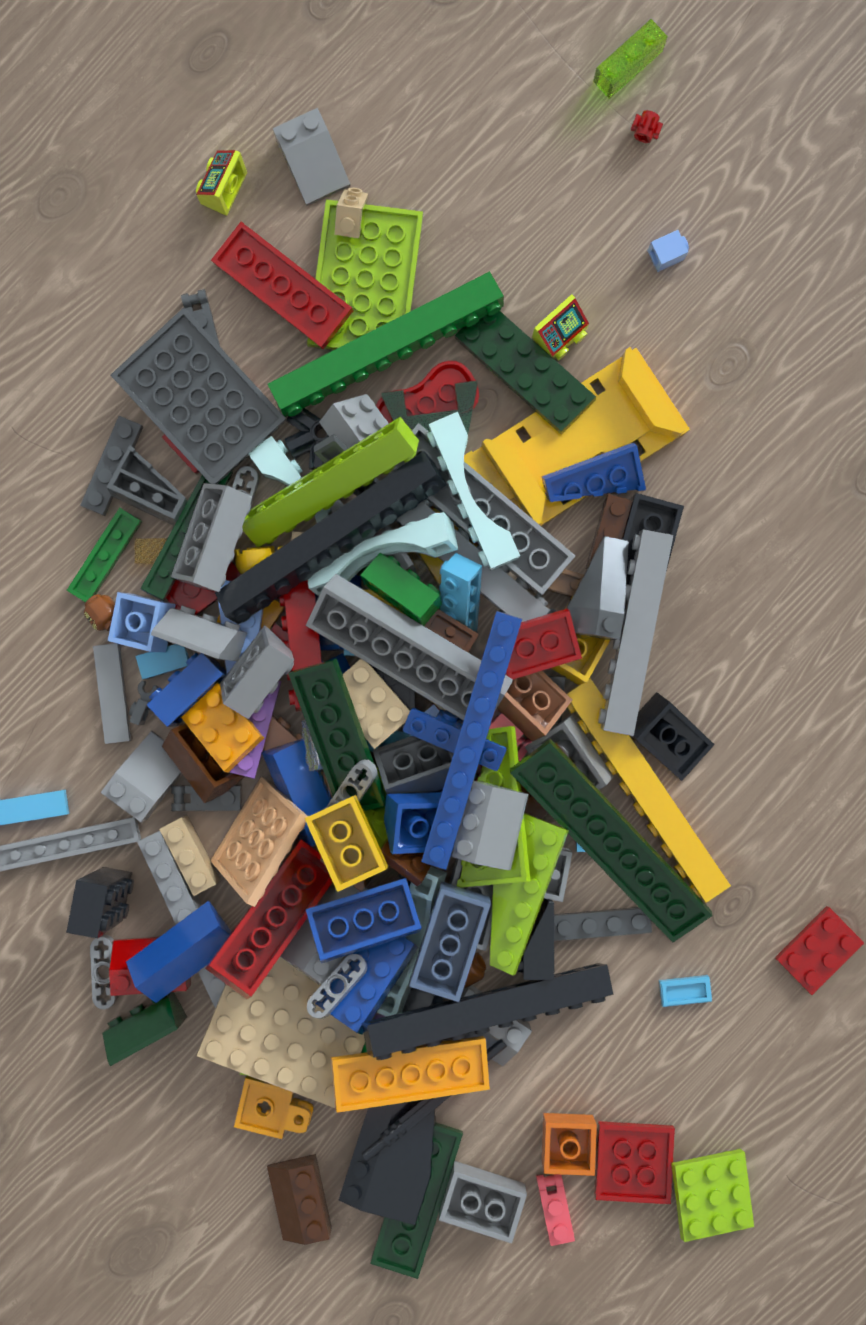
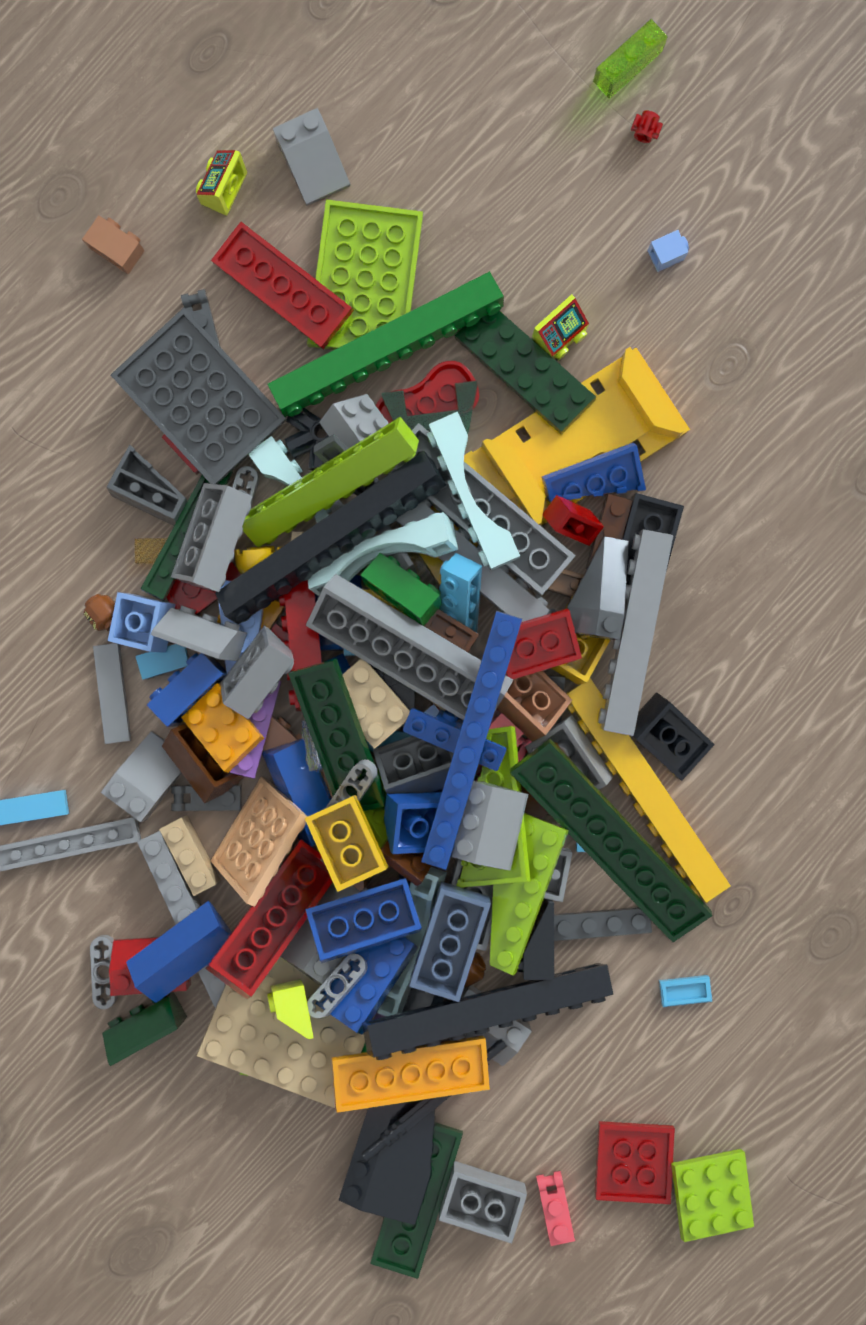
green plate [66,507,142,603] -> none
black brick [66,867,134,939] -> none
dark grey plate [80,416,143,516] -> none
dark grey plate [129,680,159,725] -> none
light orange plate [234,1076,314,1139] -> none
reddish brown slope [267,1154,332,1245] -> none
tan bracket [334,188,368,238] -> none
orange brick [542,1113,597,1176] -> none
red plate [775,906,864,995] -> none
none -> nougat brick [82,215,144,274]
none -> neon yellow slope [267,979,314,1039]
none -> red brick [543,495,604,546]

